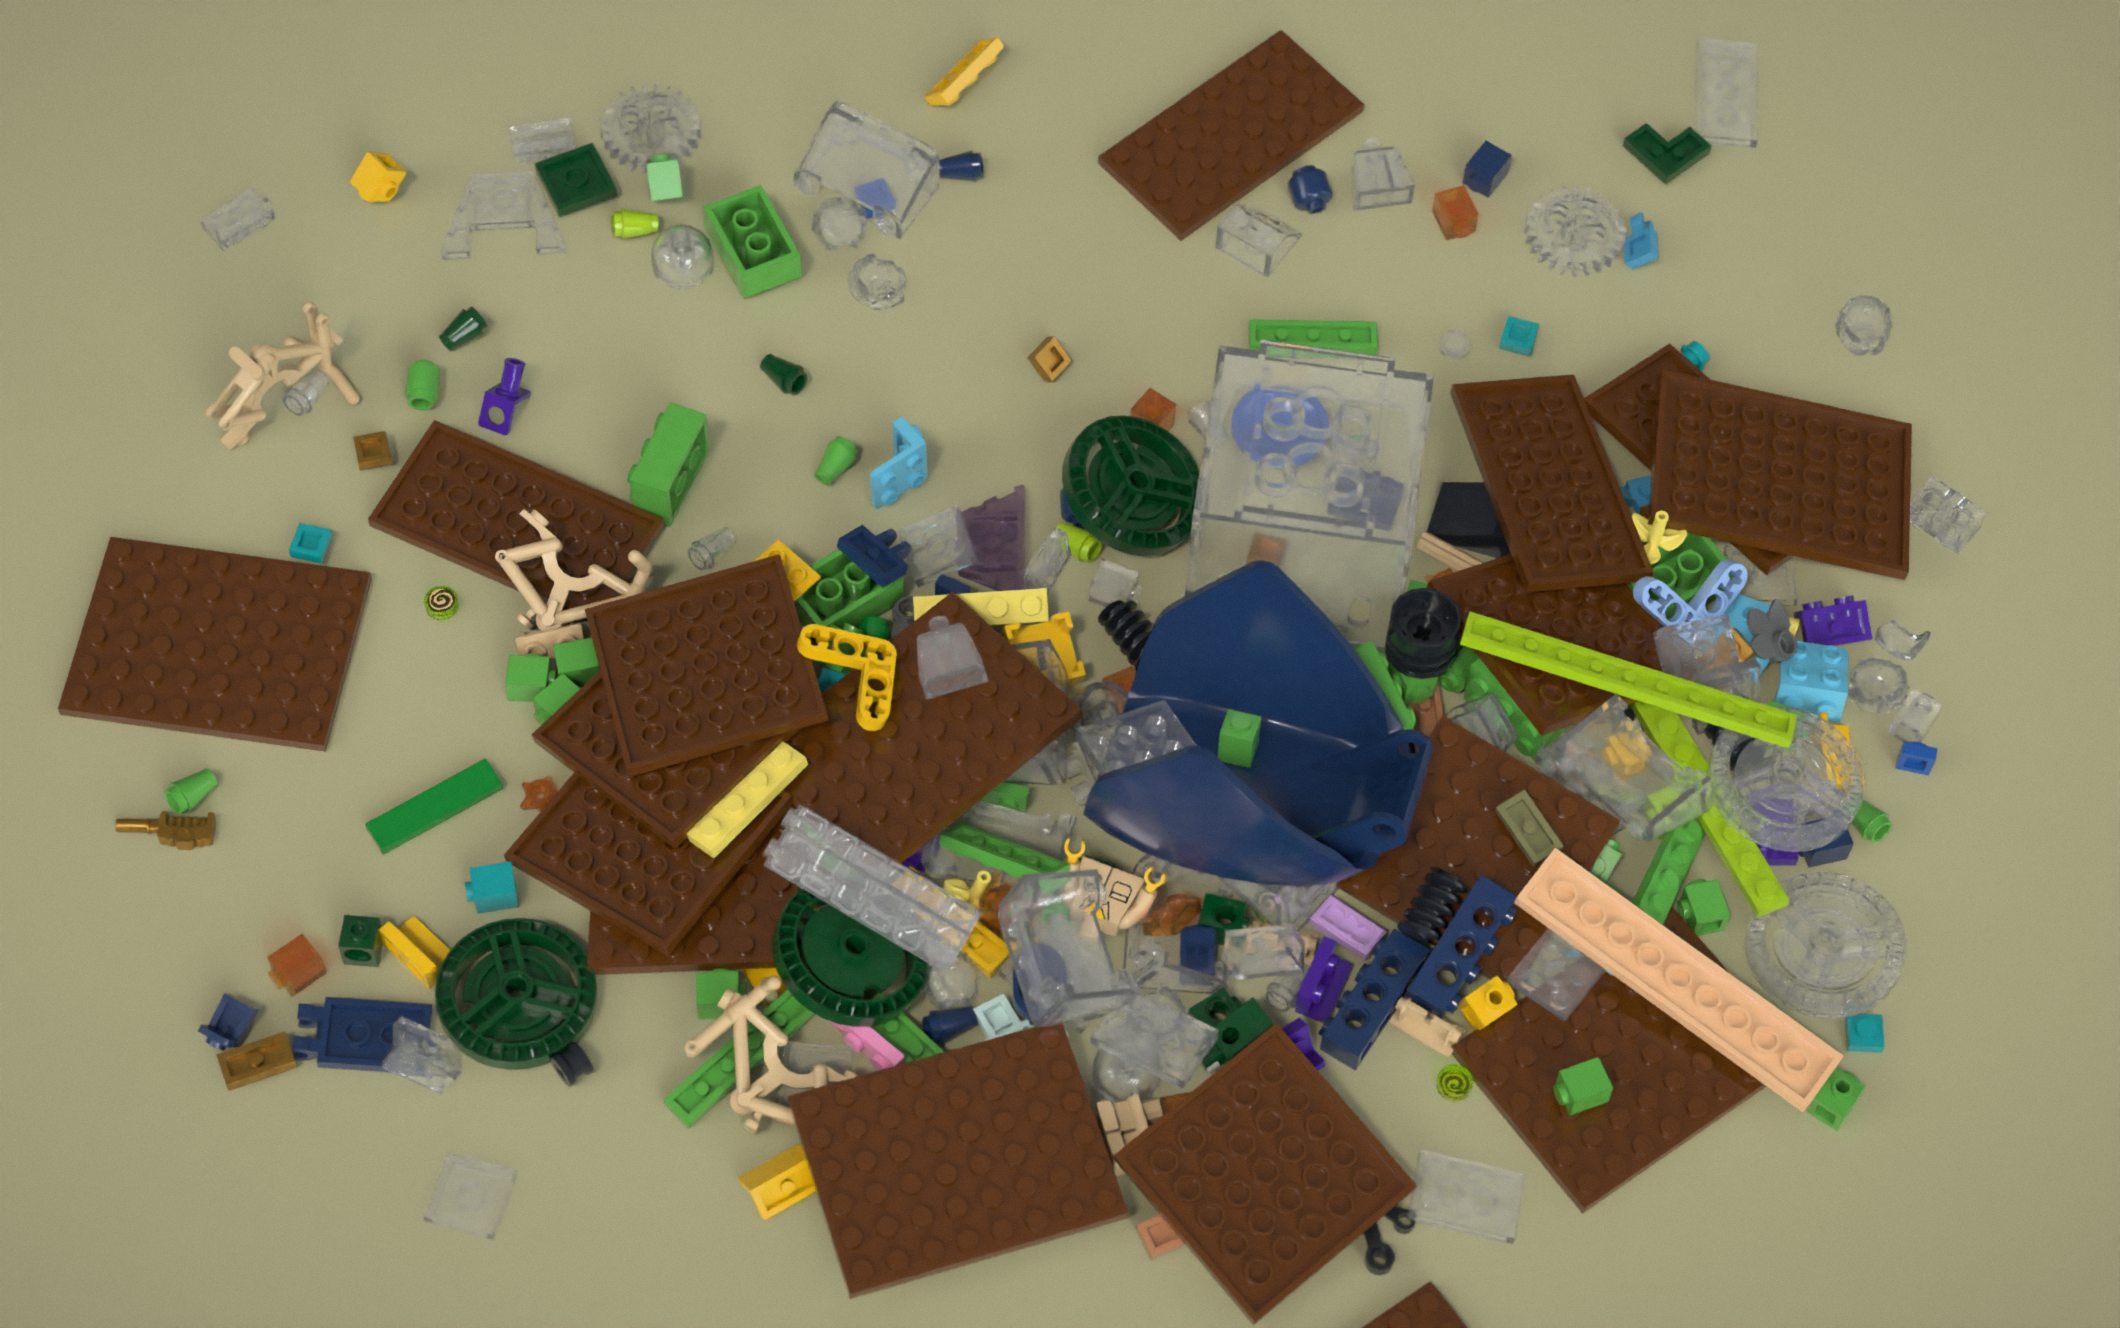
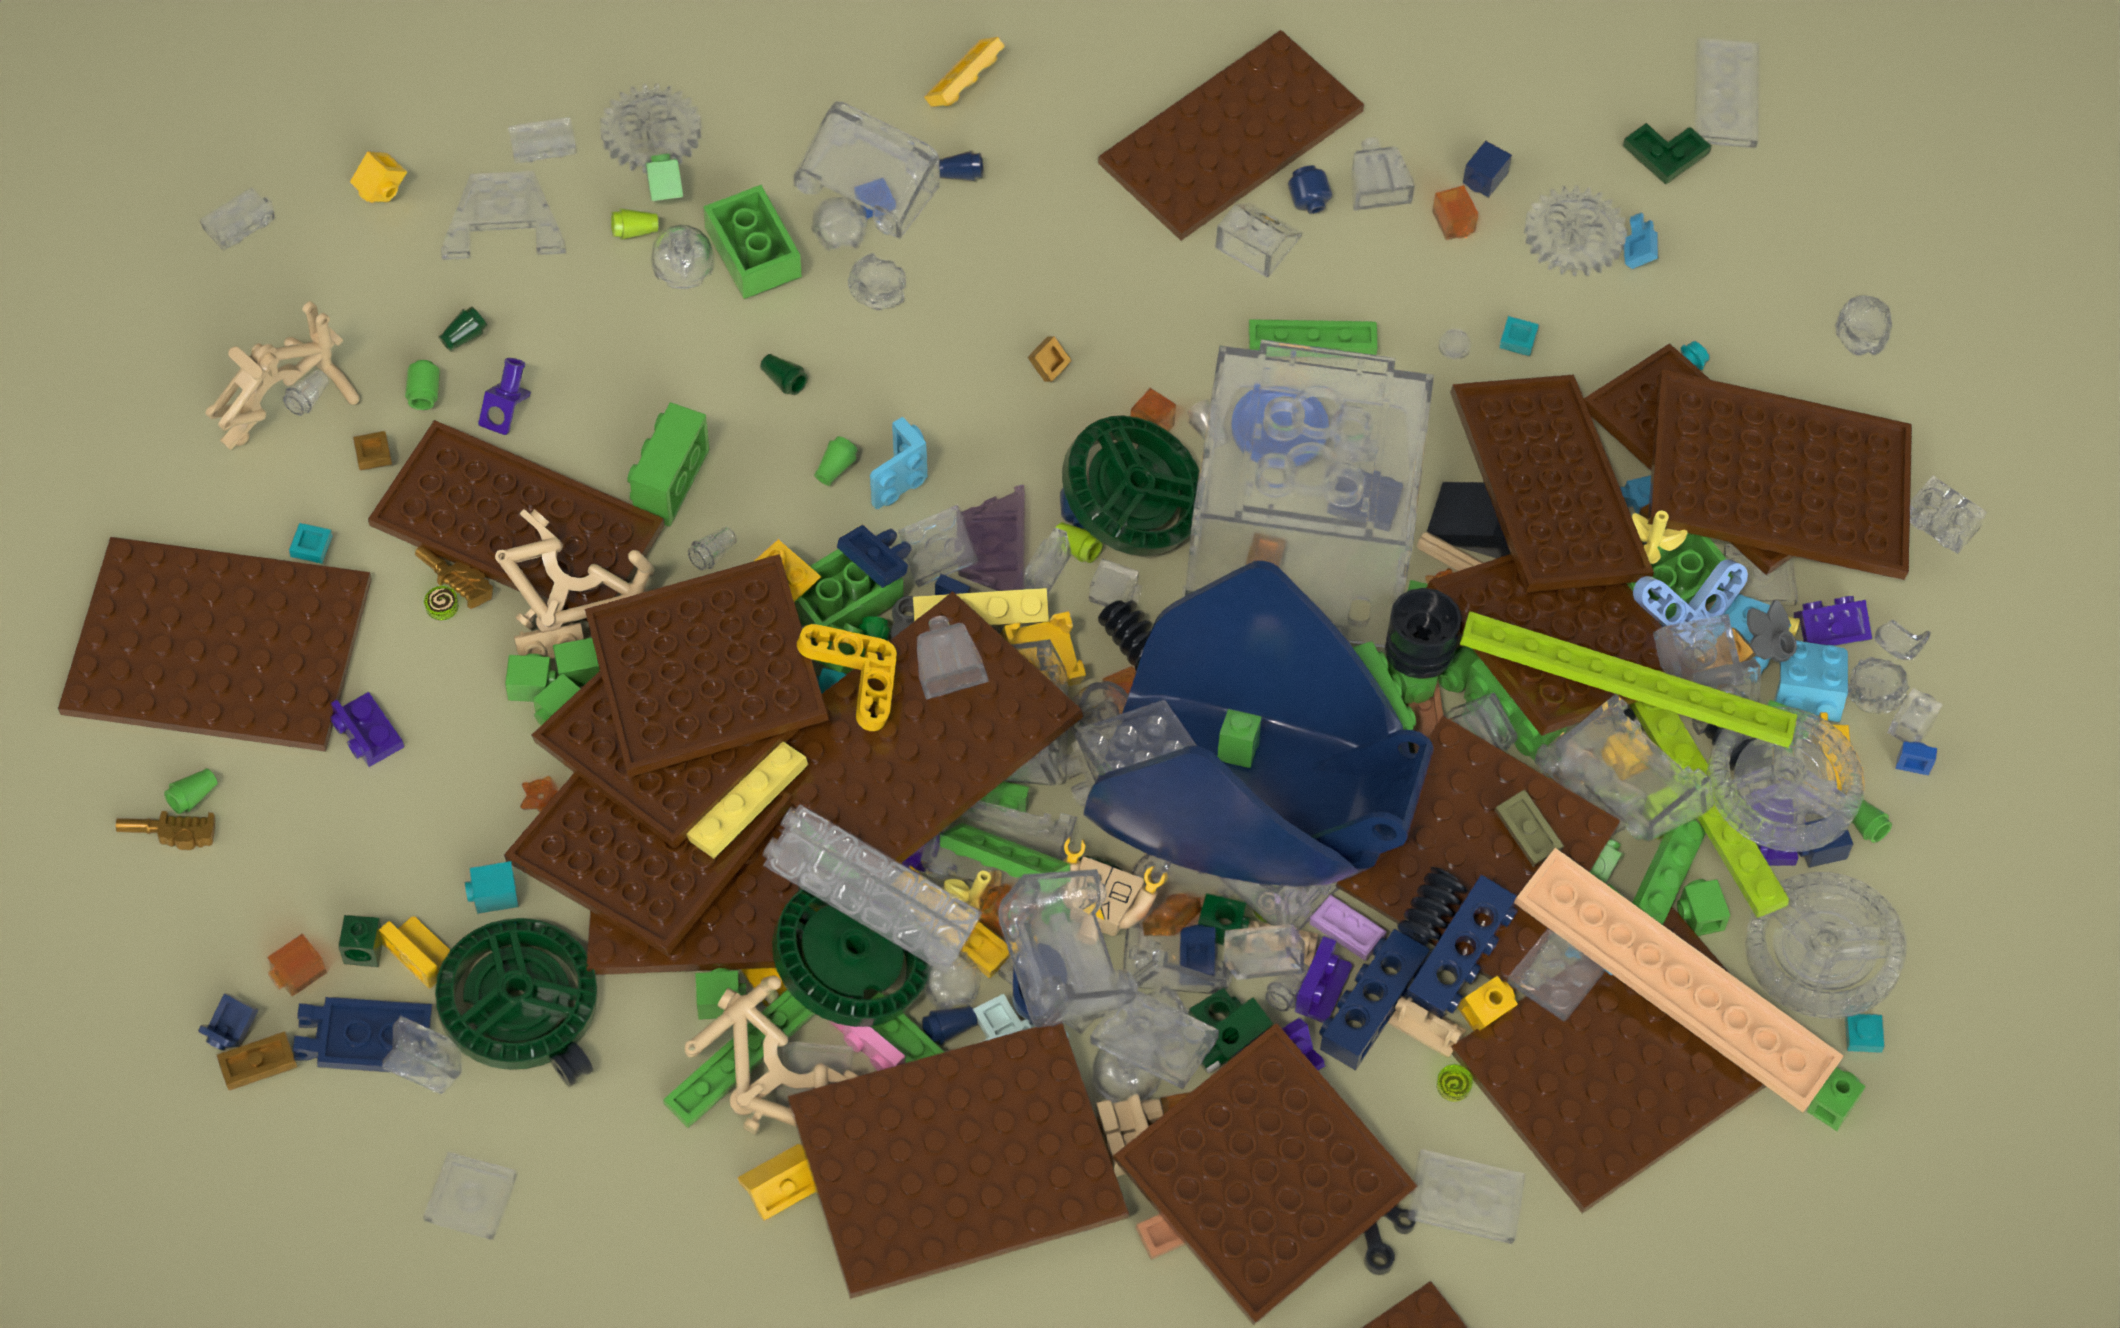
green tile [365,758,503,855] -> none
dark green plate [534,142,617,217] -> none
bright green brick [1553,1057,1613,1115] -> none
none -> dark purple bracket [330,692,404,767]
none -> pearl gold piece [415,546,493,609]

